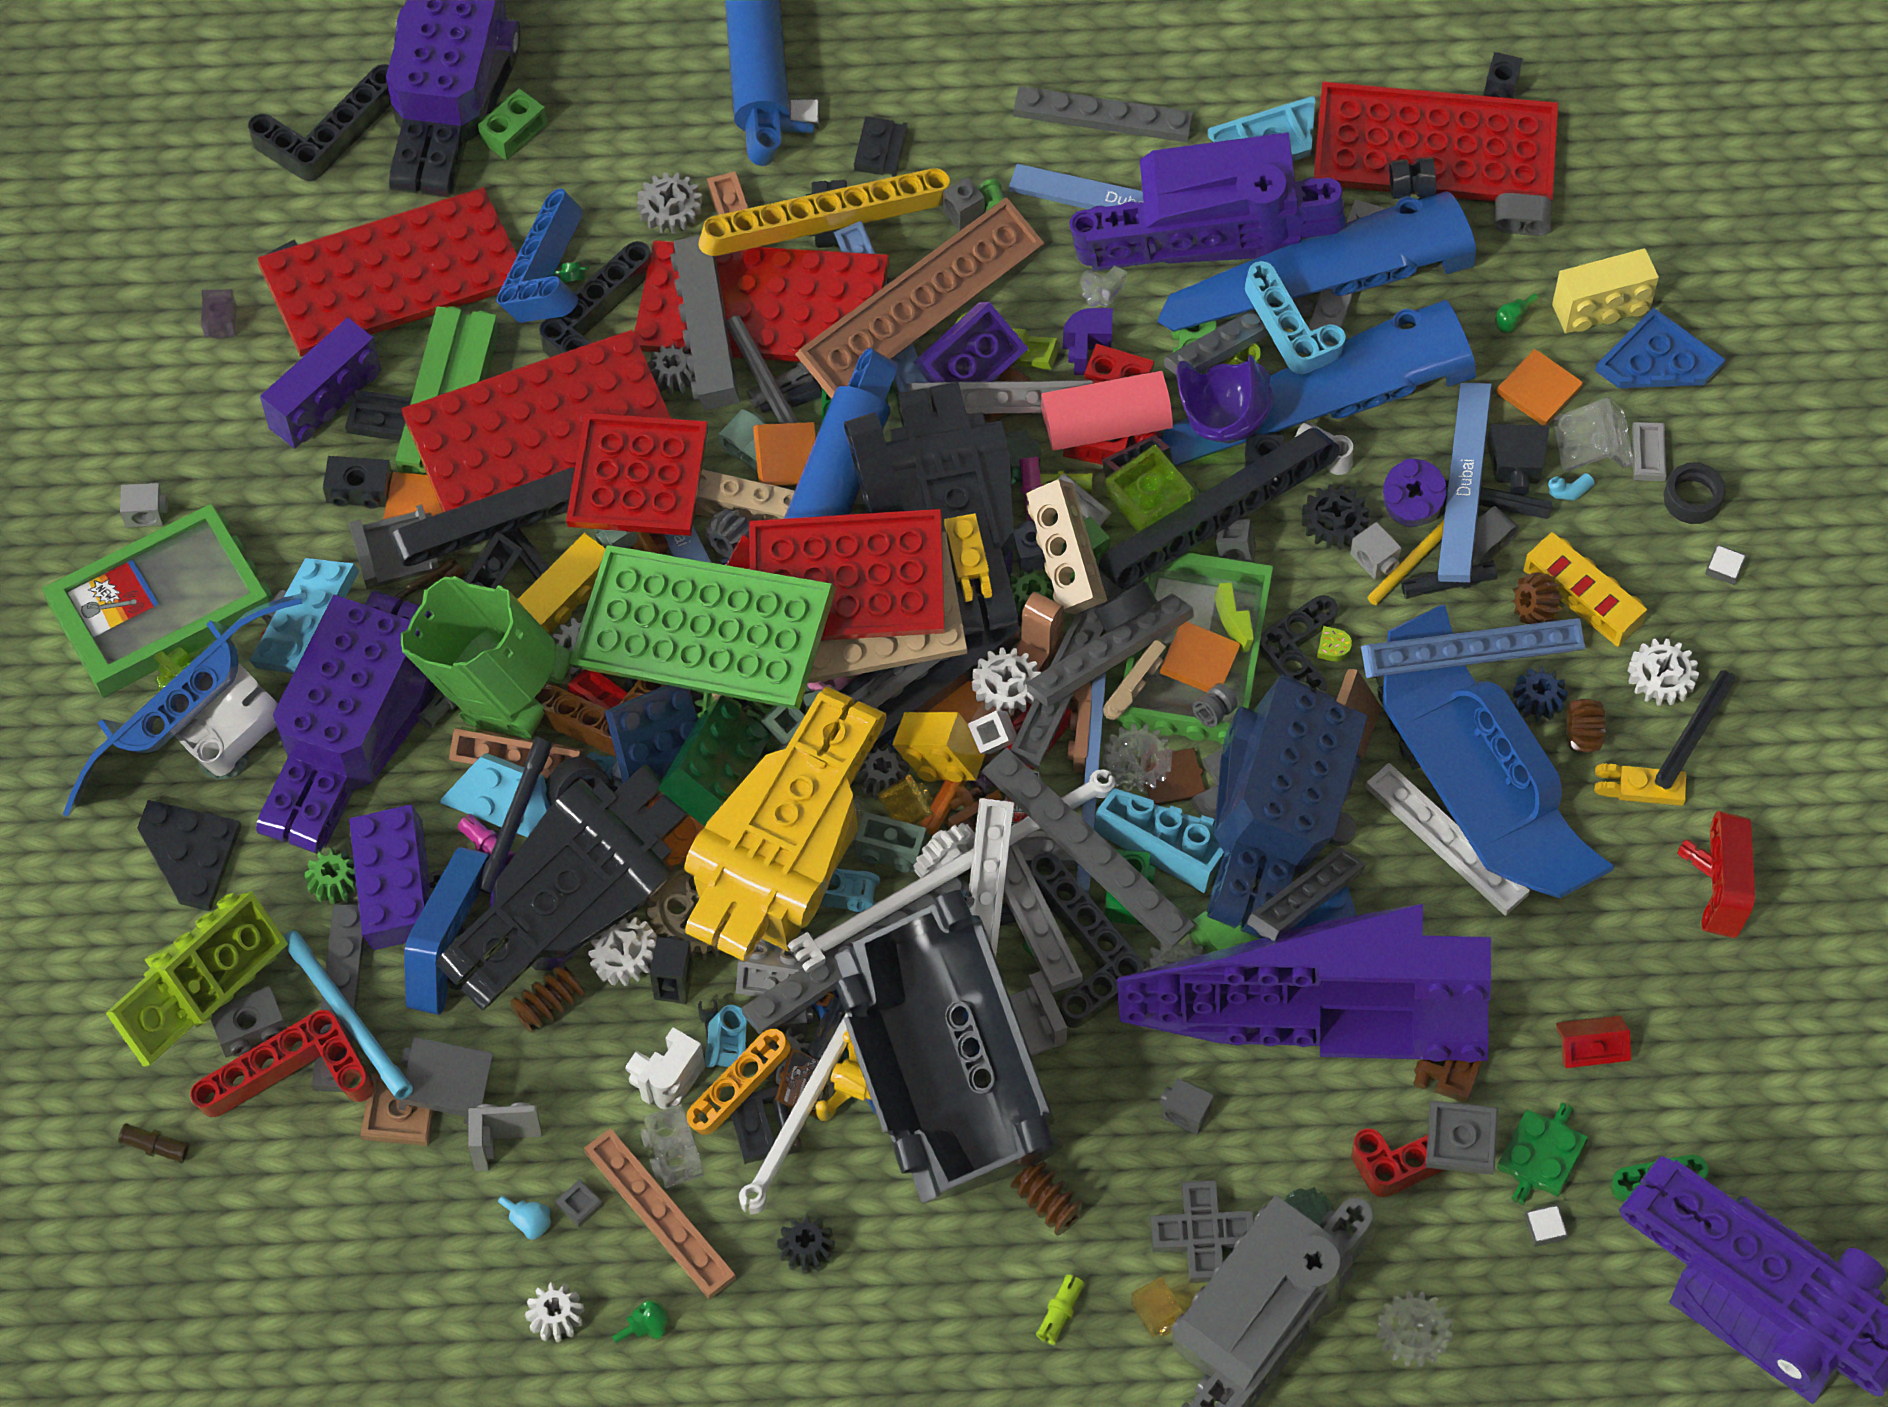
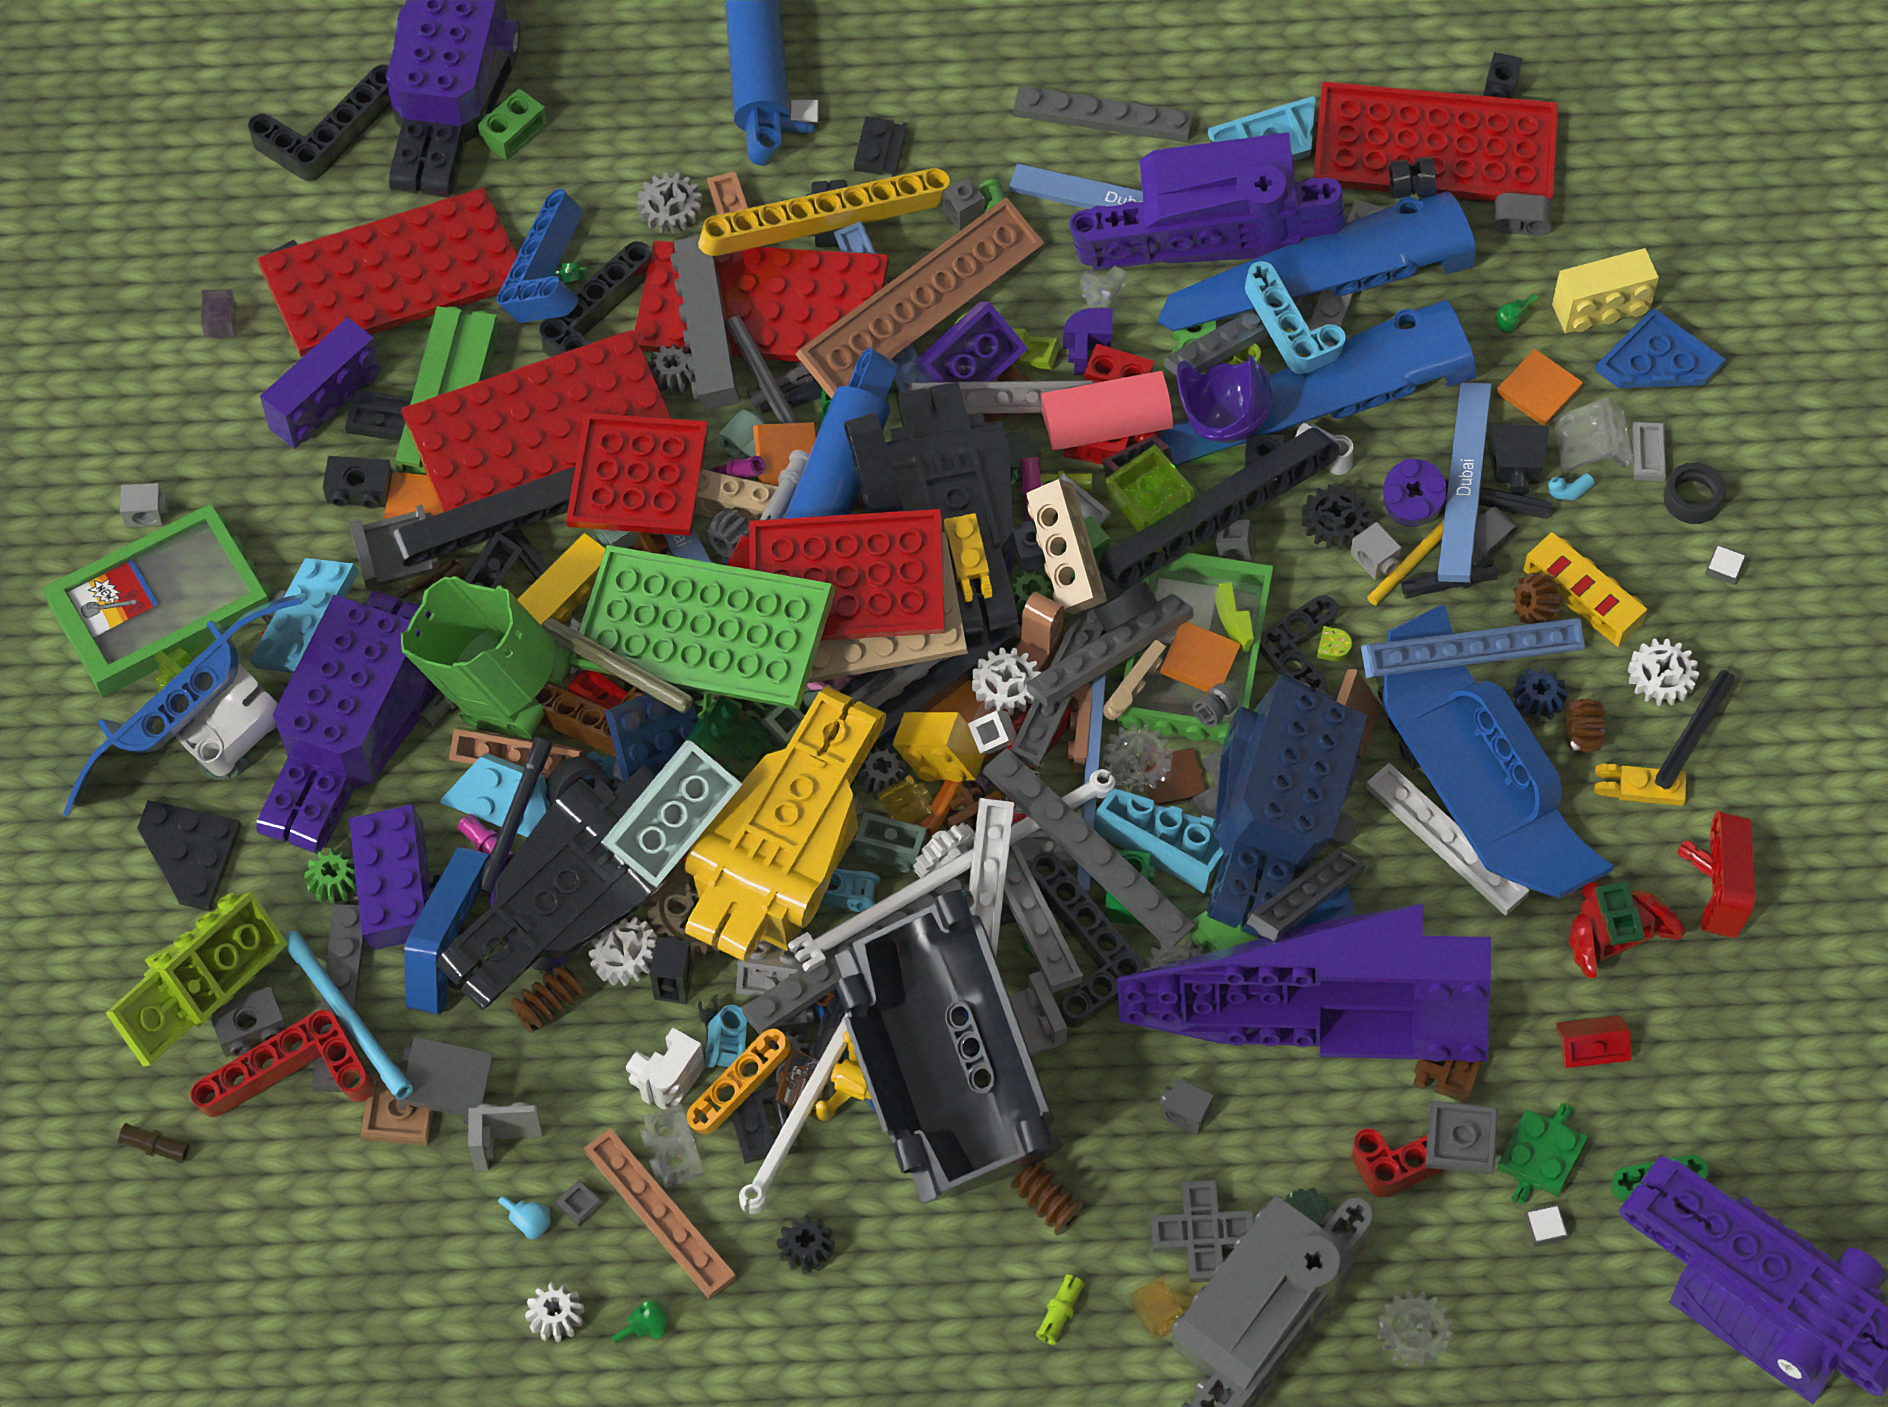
none -> olive axle [542,618,693,713]
none -> light aqua brick [601,740,742,887]
none -> magenta pin [711,456,766,479]
none -> light grey pin [760,450,809,520]
none -> red torso [1568,882,1686,979]
none -> dark green slope [1594,881,1645,946]

